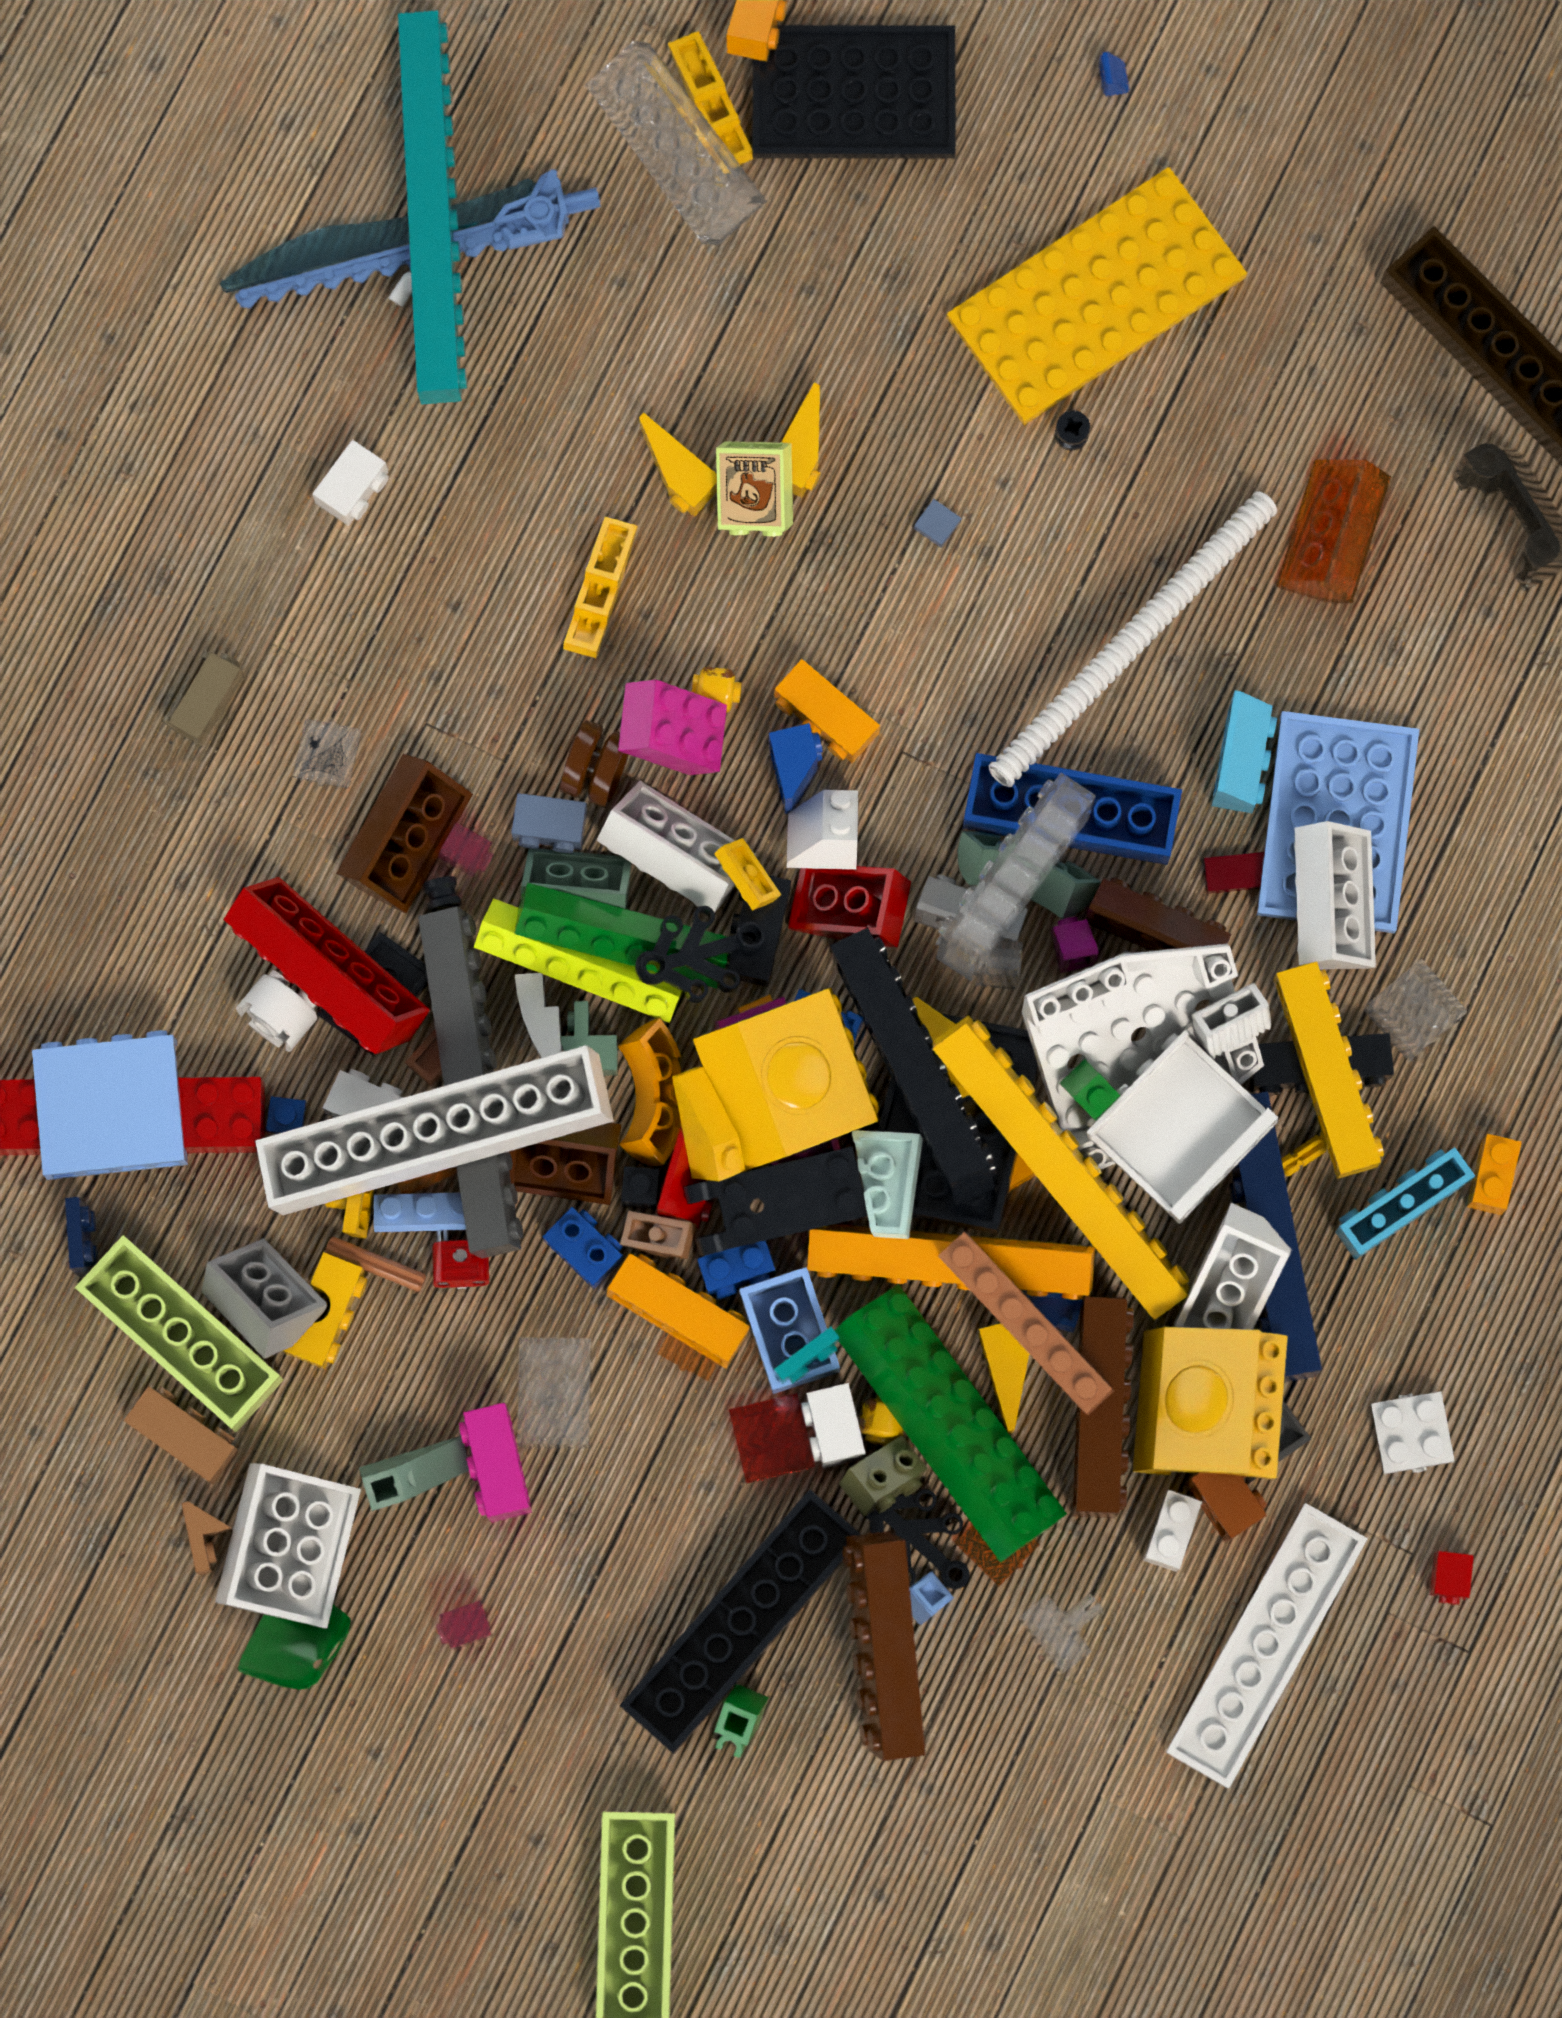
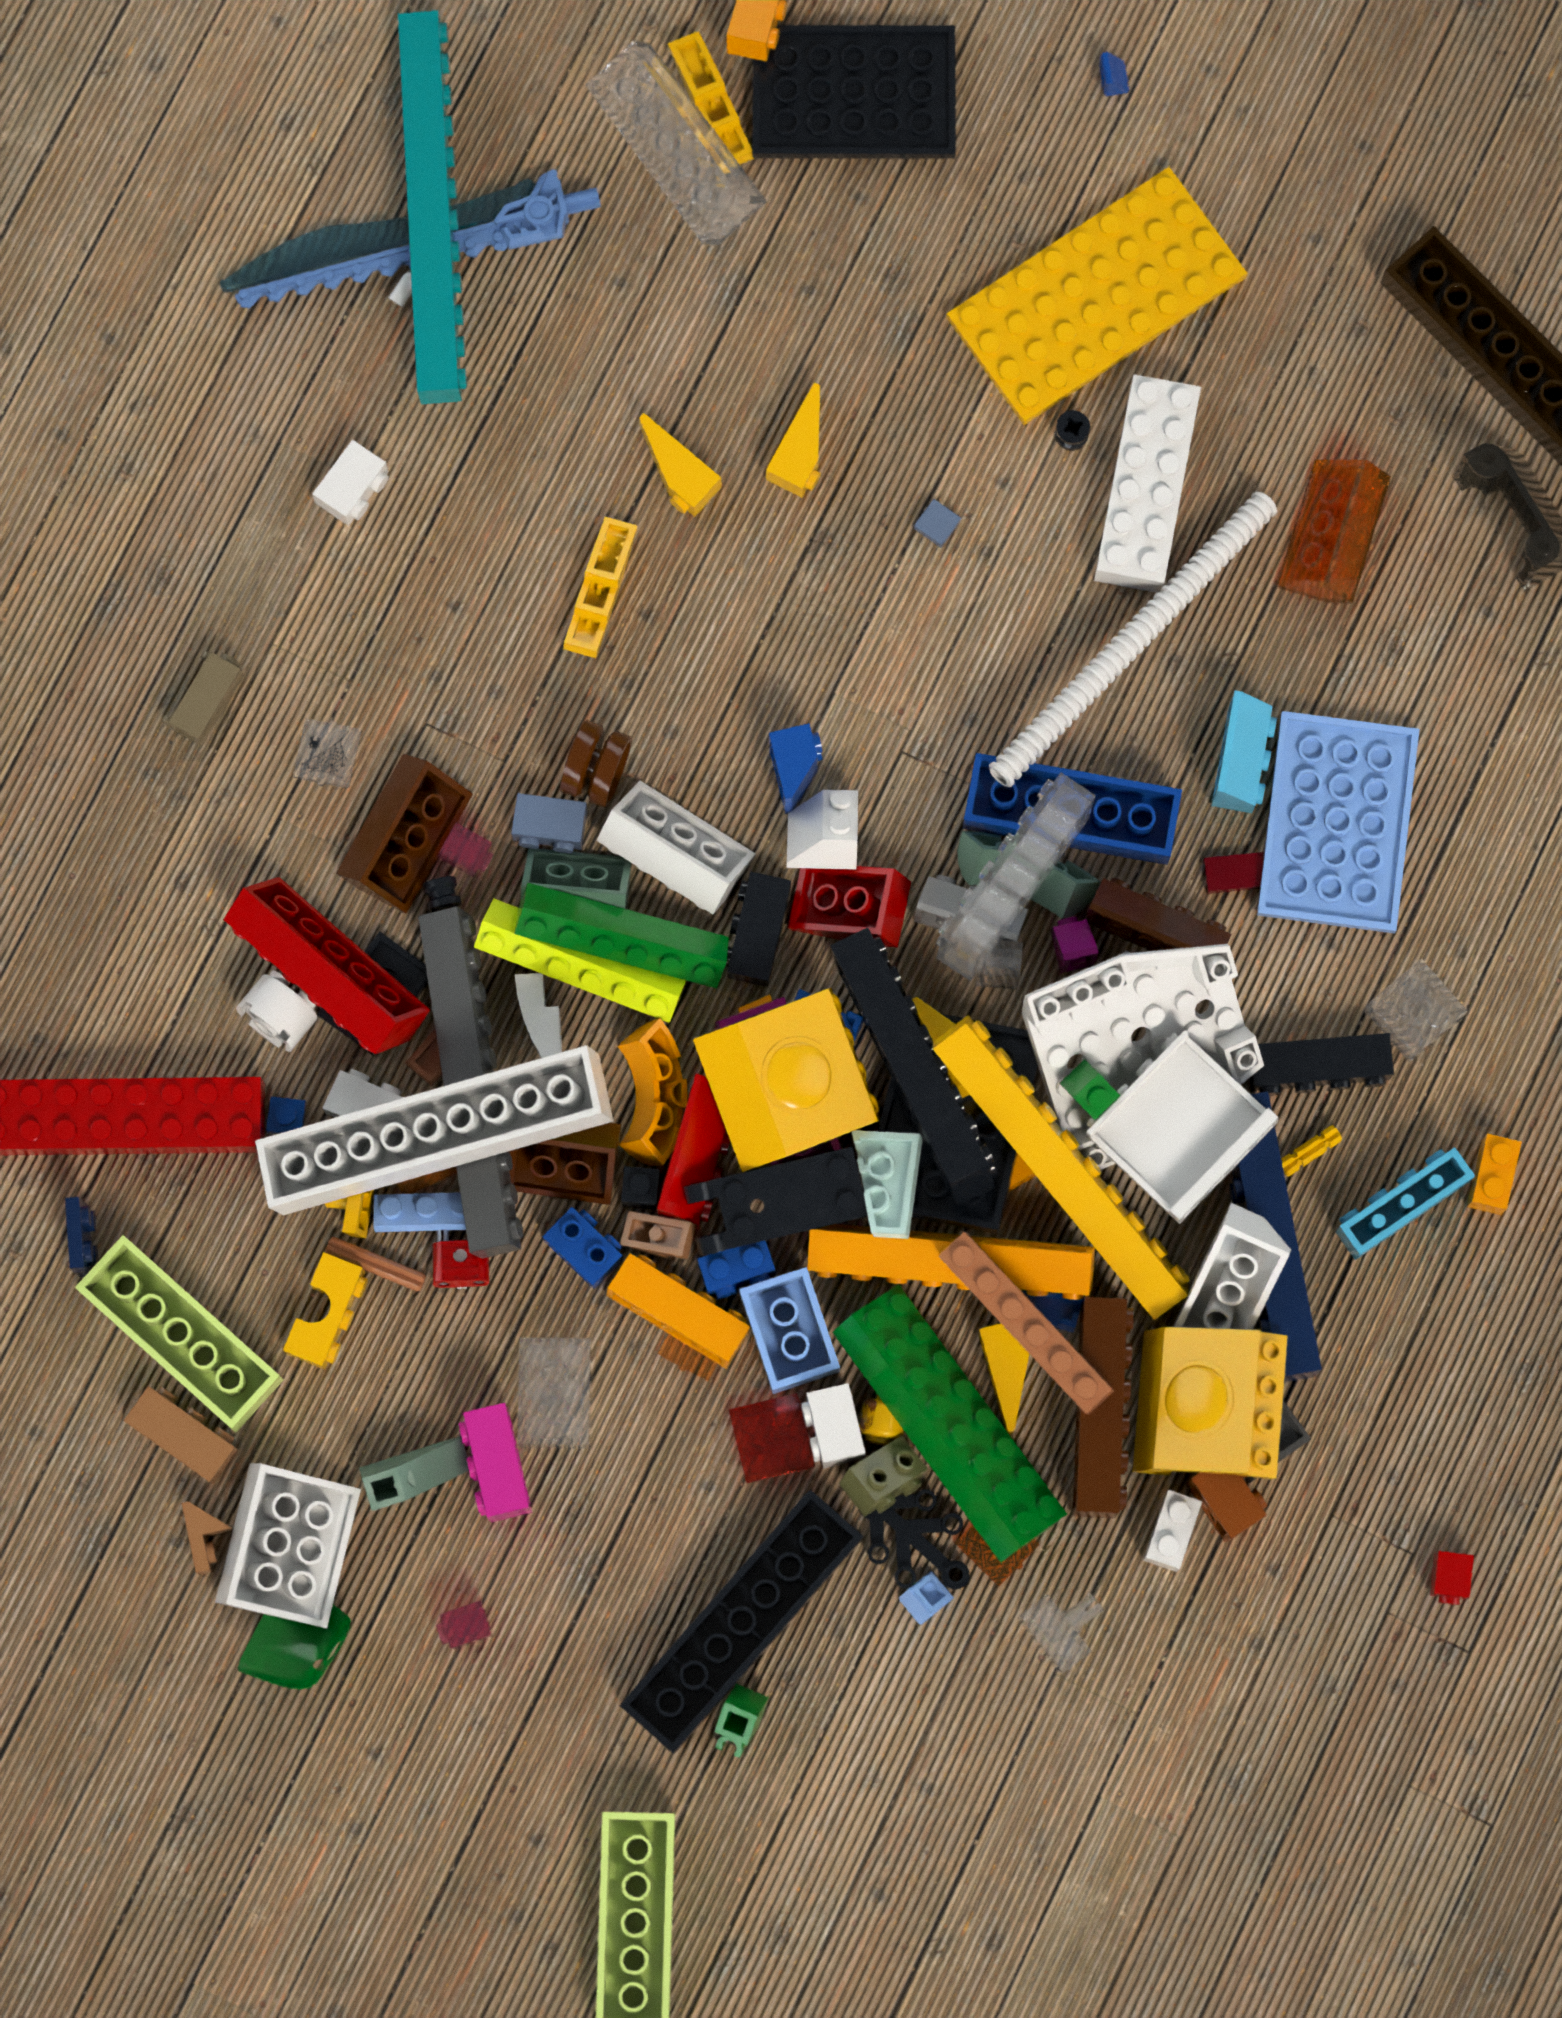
light blue panel [32,1030,188,1180] -> none
light grey slope [202,1238,327,1359] -> none
sand green brick [560,1001,618,1076] -> none
dark pink brick [618,679,727,775] -> none
black plant [635,906,765,1003] -> none
yellow slope [672,1066,745,1181] -> none
yellow head [692,667,742,713] -> none
yellow plate [714,838,781,911] -> none
brick [716,441,793,536] -> none
light orange brick [774,659,880,764] -> none
teal plate [774,1326,840,1384] -> none
reddish brown brick [843,1531,926,1761] -> none
white plate [1165,1503,1368,1789] -> none
white brick [1191,983,1272,1059] -> none
yellow brick [1273,961,1384,1179] -> none
white slope [1294,821,1376,969] -> none
white plate [1371,1391,1455,1474] -> none
none -> white brick [1094,374,1201,593]

